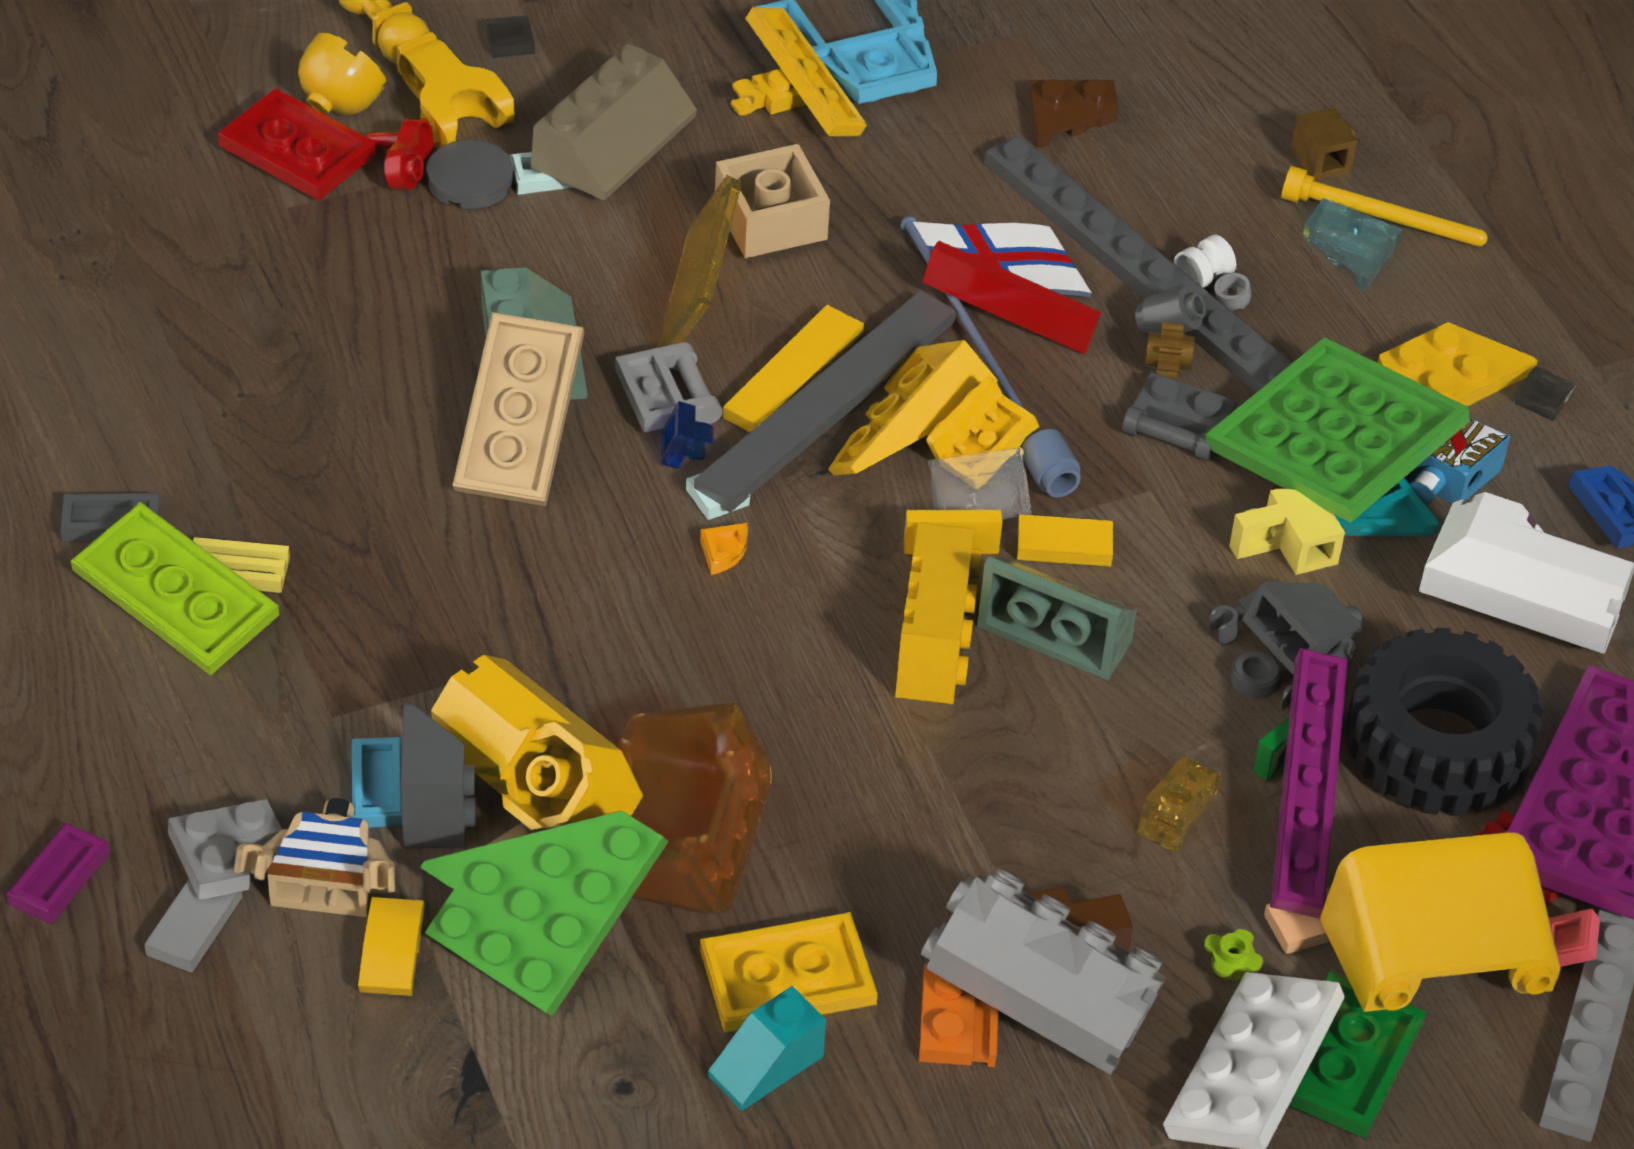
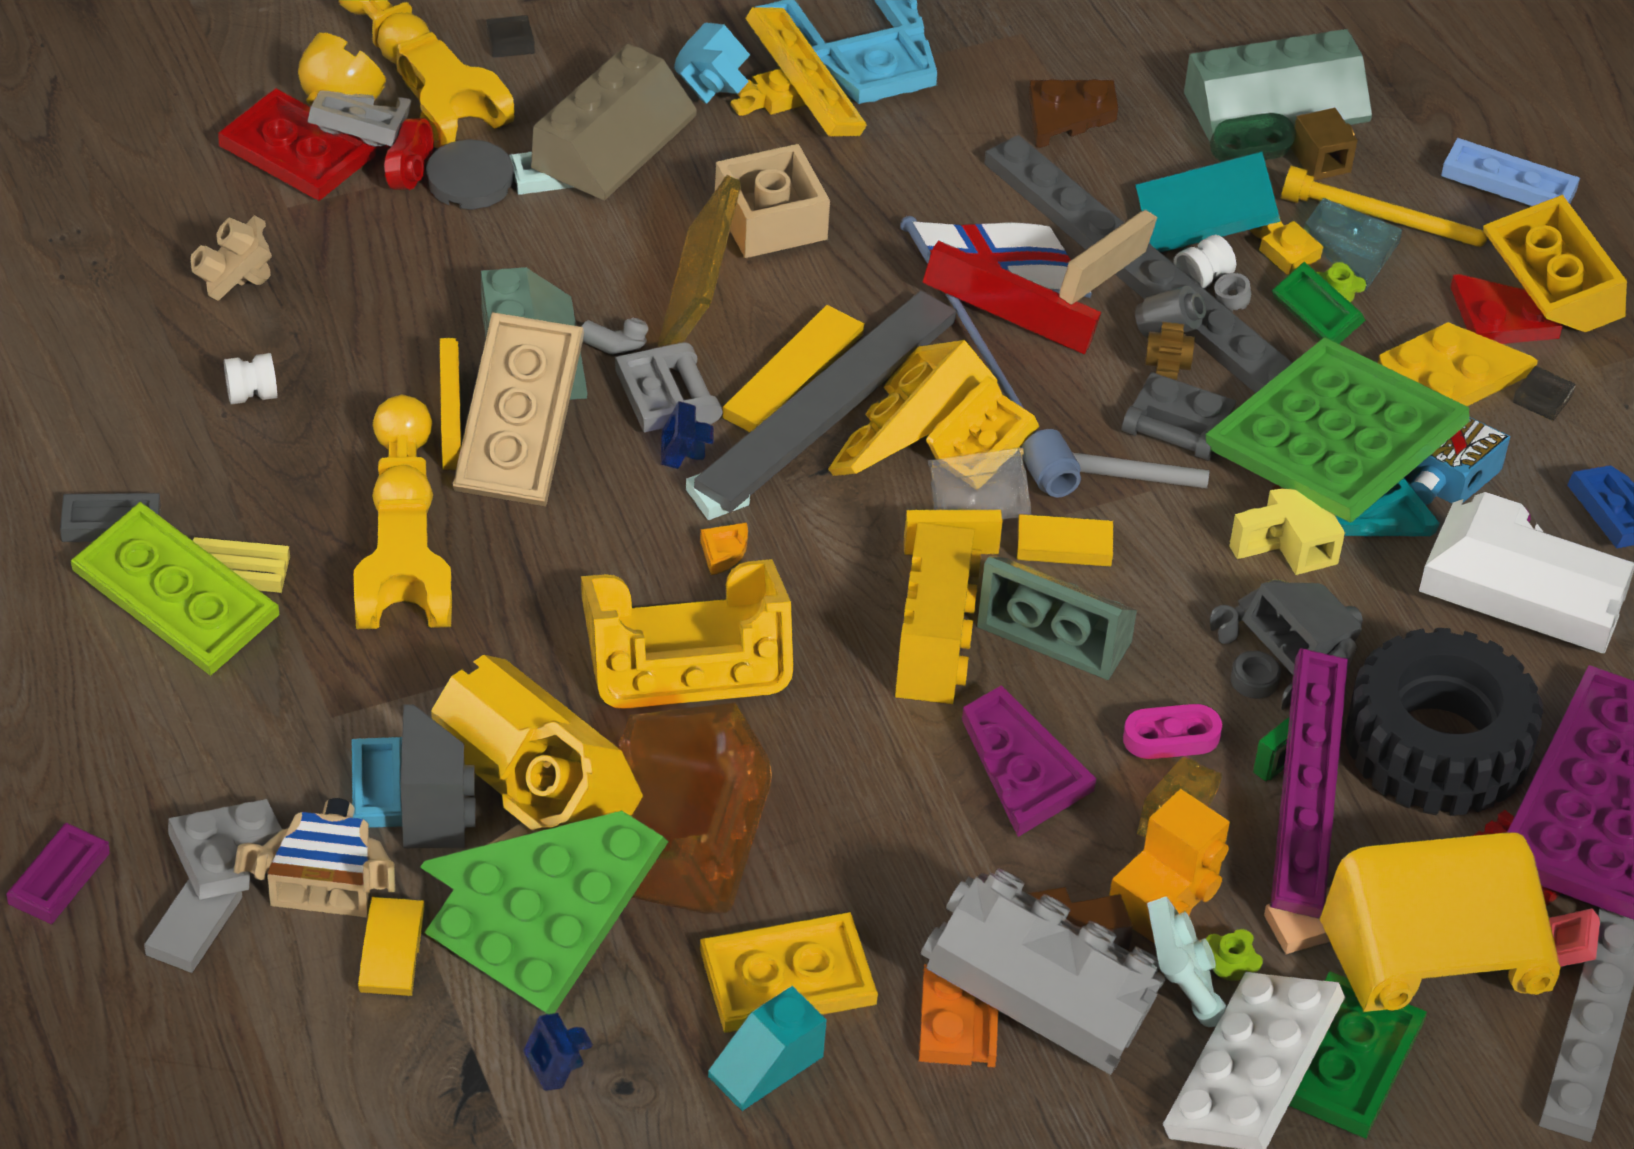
none -> tan hips [190,215,272,301]
none -> white wheel [224,353,277,405]
none -> light grey wing [307,90,412,146]
none -> yellow piece [353,394,452,629]
none -> yellow tile [440,338,461,470]
none -> clear blue tile [523,1013,593,1091]
none -> yellow windscreen [581,559,793,709]
none -> light grey arm [582,318,648,354]
none -> medium azure brick [674,23,750,104]
none -> magenta wing [962,685,1096,837]
none -> tan tile [1059,210,1157,305]
none -> light grey bar [1072,452,1209,489]
none -> light orange brick [1109,789,1230,944]
none -> dark pink plate [1123,704,1222,759]
none -> teal tile [1136,152,1281,253]
none -> light aqua plate [1147,896,1227,1027]
none -> slope [1184,29,1372,147]
none -> clear green plate [1210,113,1296,162]
none -> yellow plate [1250,216,1324,275]
none -> green tile [1271,262,1365,344]
none -> lime plate [1317,262,1366,303]
none -> light blue plate [1441,138,1580,206]
none -> red wing [1450,274,1563,344]
none -> yellow slope [1483,195,1627,332]

